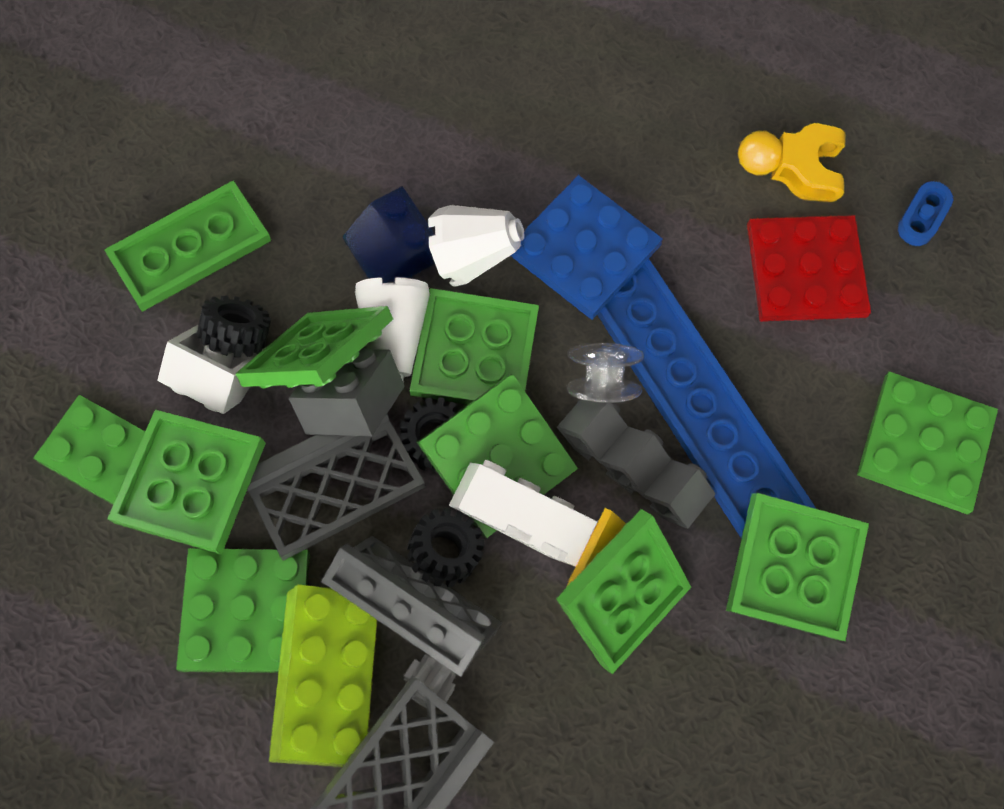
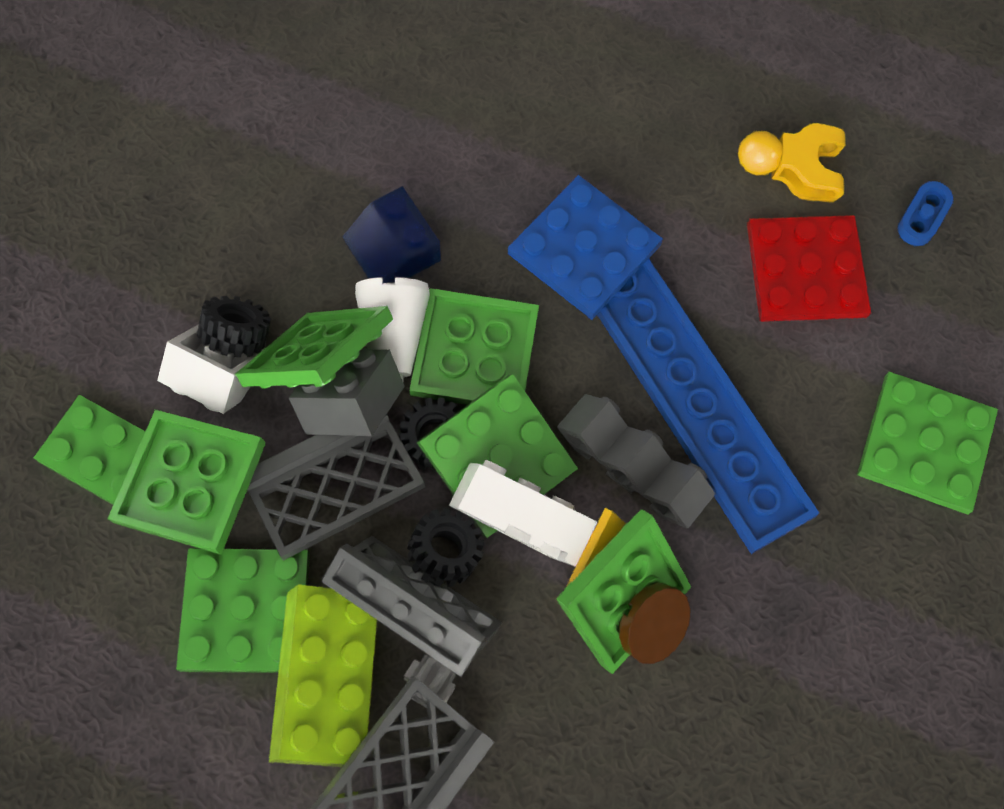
bright green plate [104,180,271,312] -> none
white cone [428,205,524,287] -> none
clear piece [566,343,644,402] -> none
bright green plate [726,493,869,641] -> none
none -> reddish brown tile [619,583,691,664]

